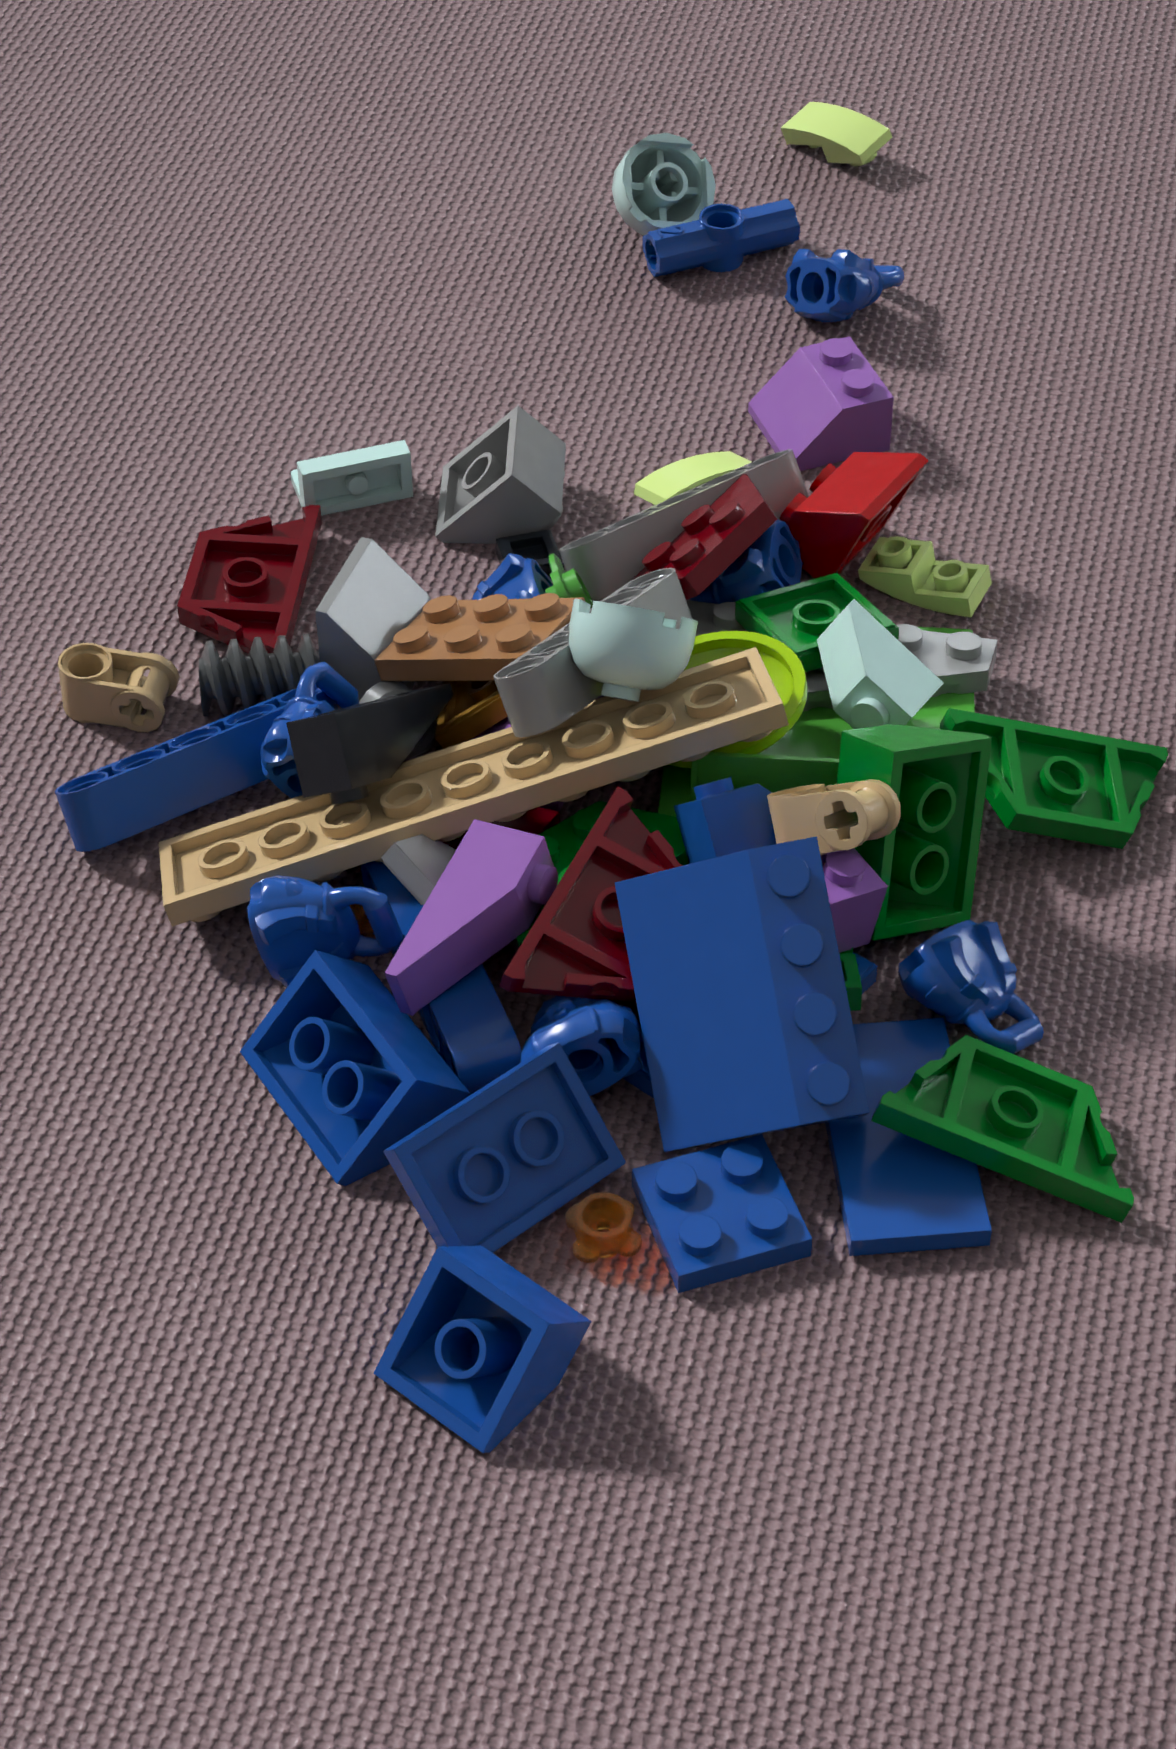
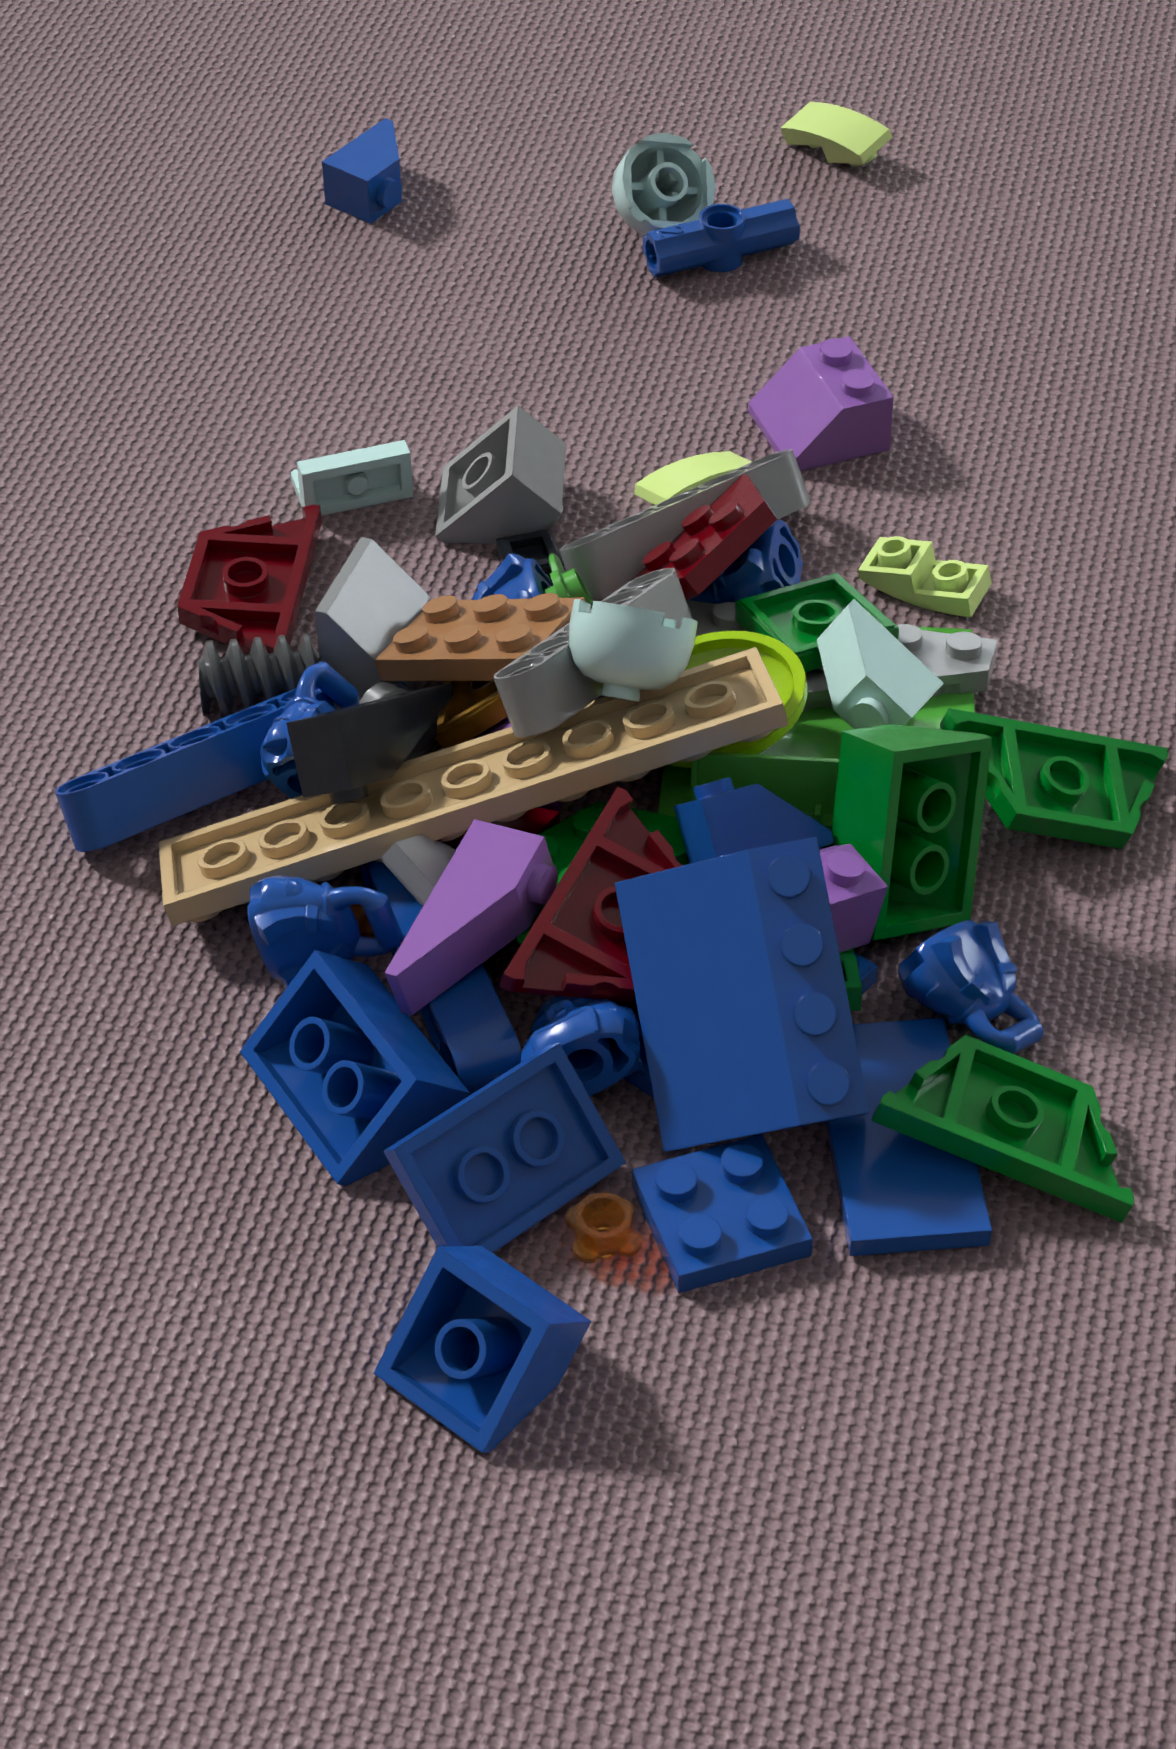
tan piece [58,643,180,732] -> none
tan piece [767,779,901,855] -> none
red slope [779,452,929,578] -> none
blue piece [785,249,904,322] -> none
none -> blue slope [322,118,402,224]

